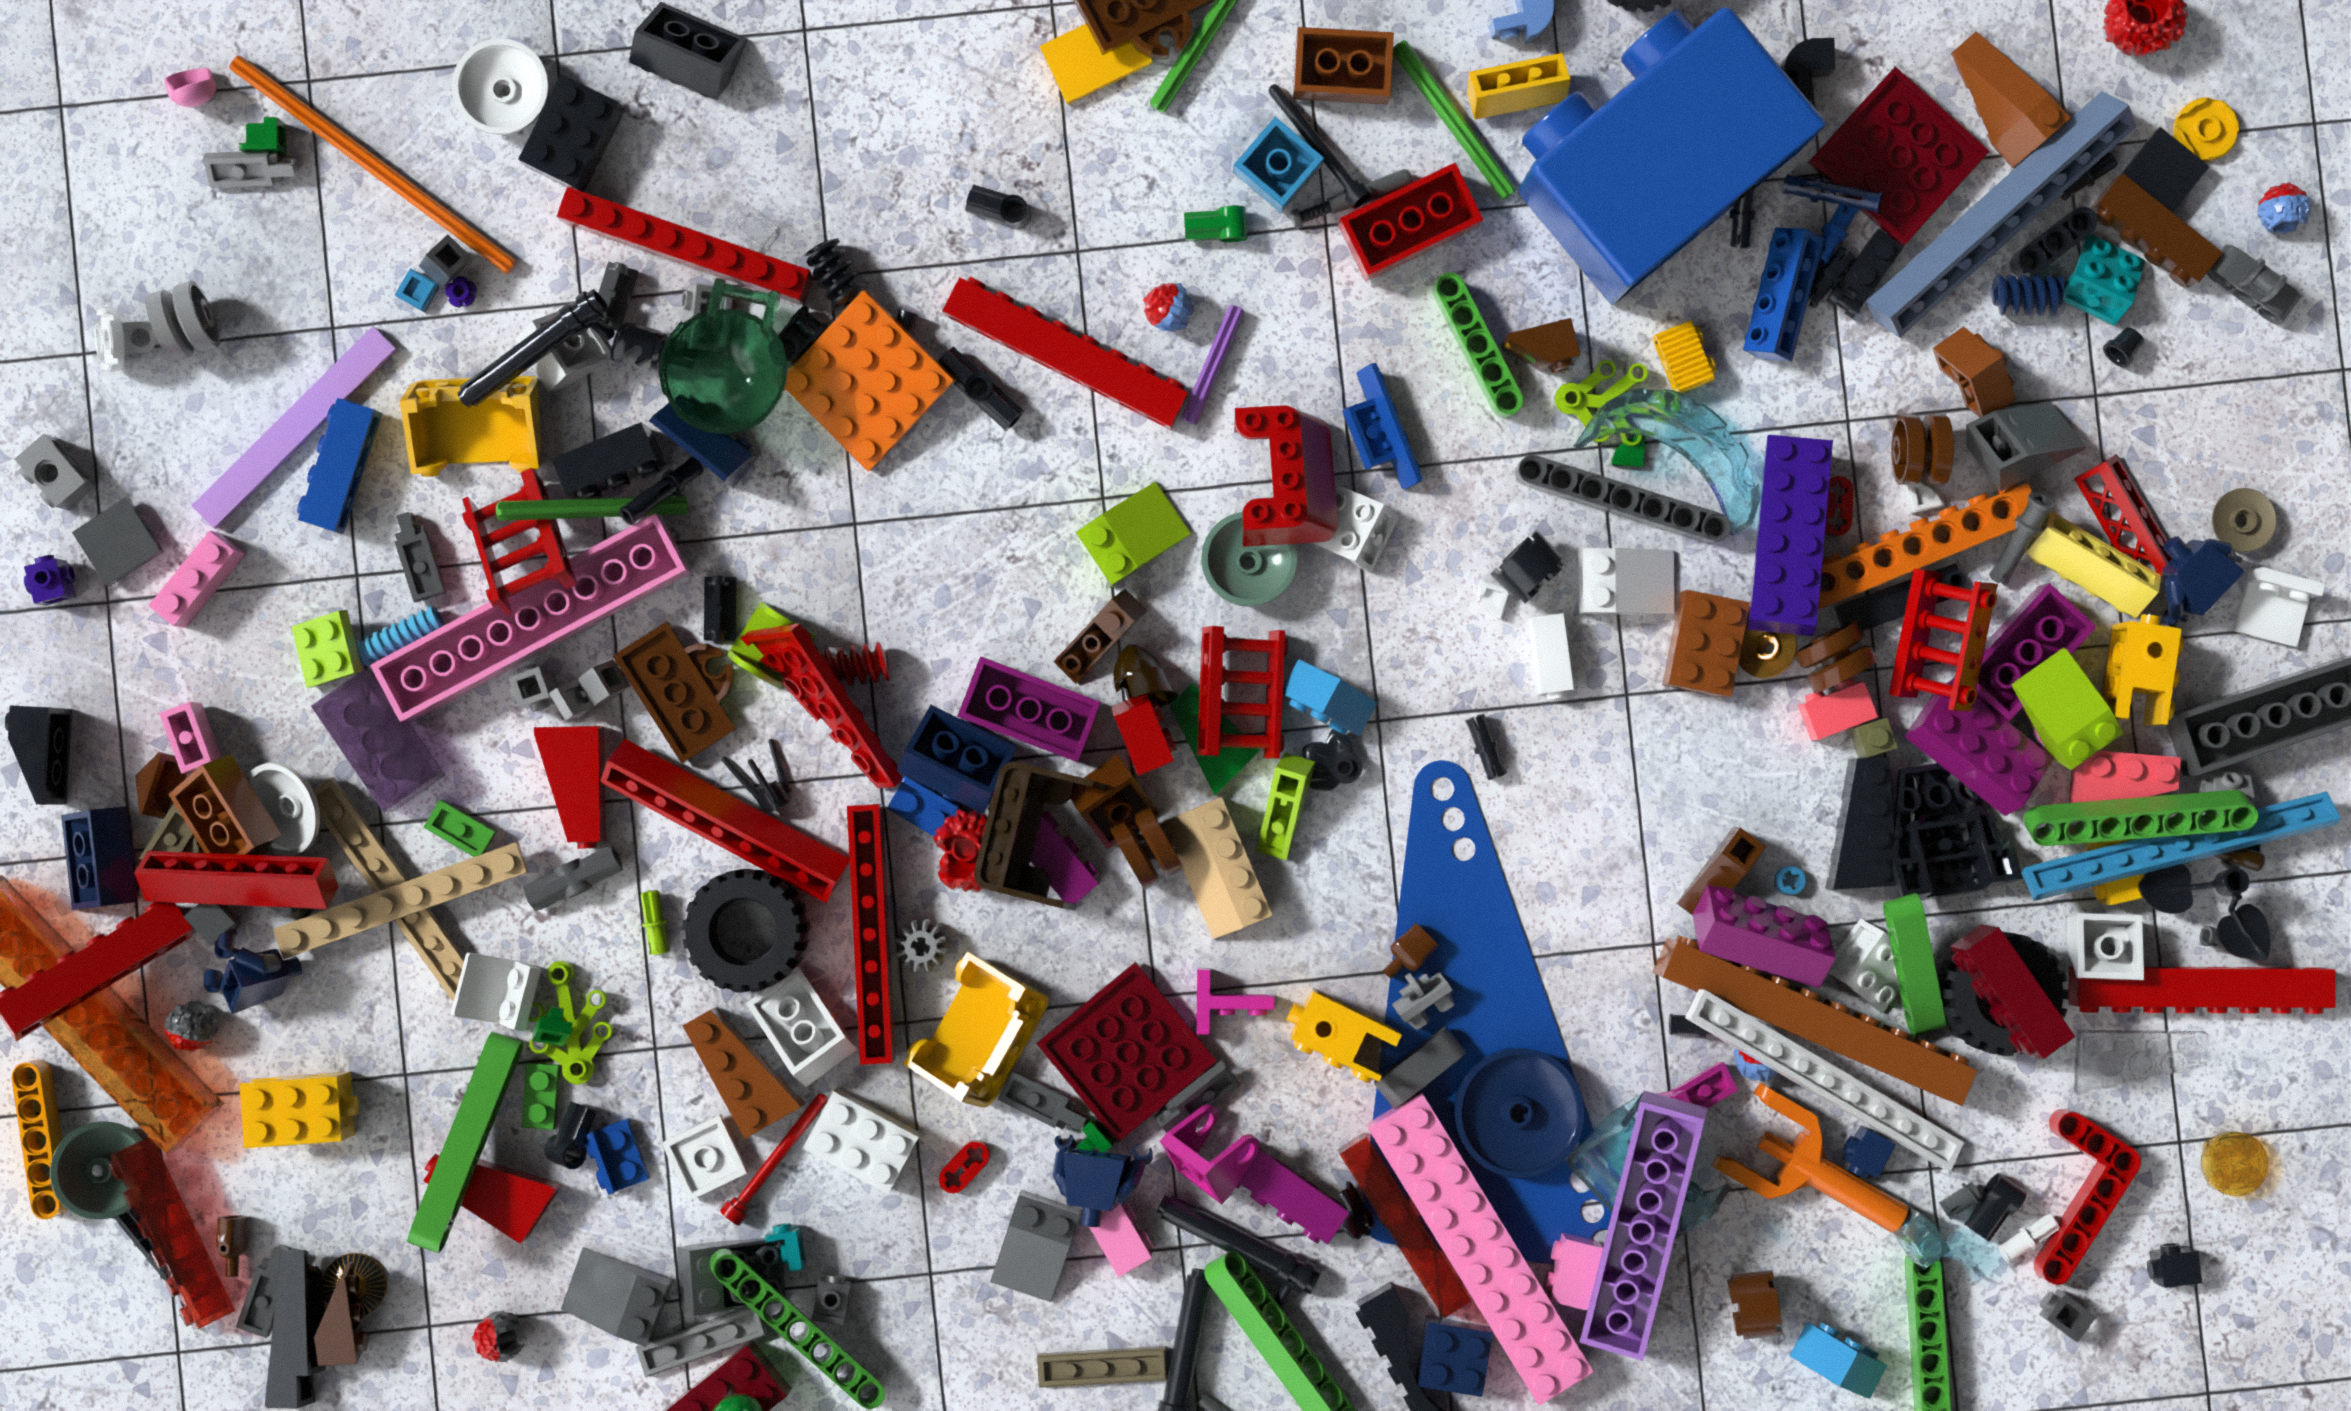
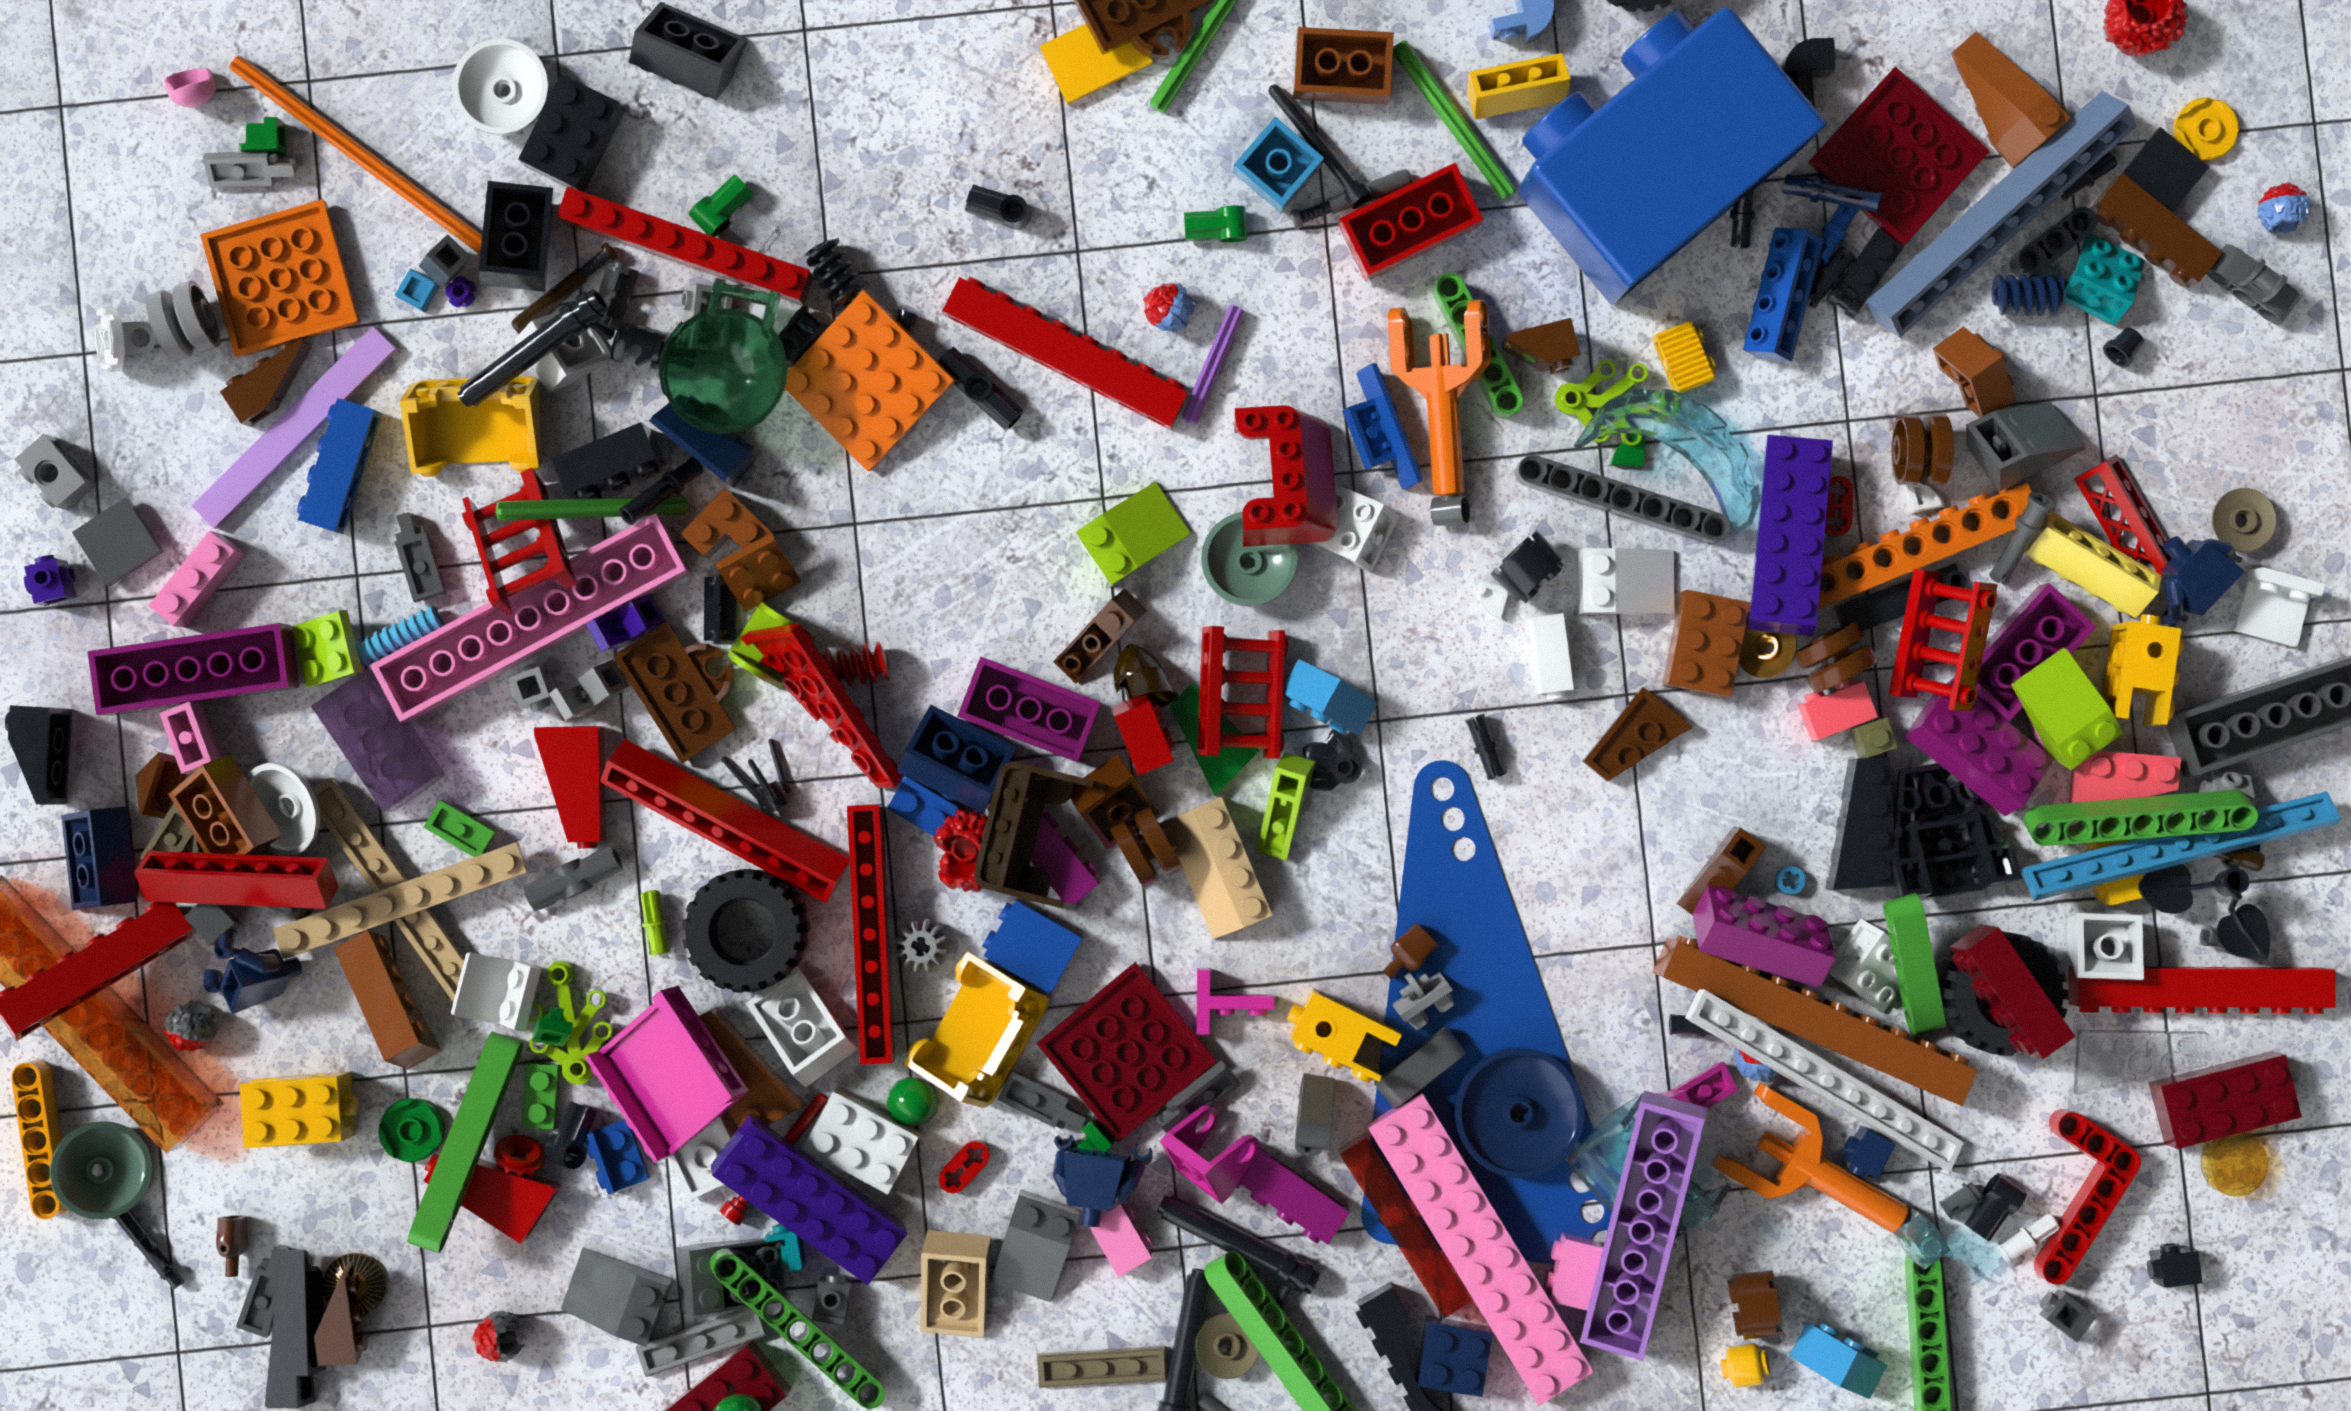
clear red brick [109,1136,235,1330] -> none
black plate [1338,1181,1374,1240] -> none
none -> magenta brick [87,623,300,716]
none -> orange plate [200,199,361,358]
none -> reddish brown slope [220,339,312,427]
none -> dark orange wedge [334,930,442,1069]
none -> green tile [378,1097,445,1163]
none -> black brick [479,181,554,292]
none -> red gear [493,1135,546,1177]
none -> dark brown piece [511,242,618,334]
none -> dark pink panel [585,986,749,1163]
none -> dark purple brick [586,594,666,652]
none -> dark orange brick [681,488,776,559]
none -> green piece [689,174,755,237]
none -> dark purple brick [710,1114,908,1285]
none -> dark orange plate [715,532,802,612]
none -> green hair [886,1077,939,1126]
none -> tan slope [920,1230,991,1338]
none -> blue brick [982,899,1083,994]
none -> dark tan dish [1195,1313,1259,1379]
none -> dark grey piece [1295,1073,1336,1156]
none -> orange piece [1388,299,1491,526]
none -> reddish brown wing [1581,687,1693,782]
none -> yellow head [1721,1343,1770,1388]
none -> dark red brick [2148,1051,2302,1149]

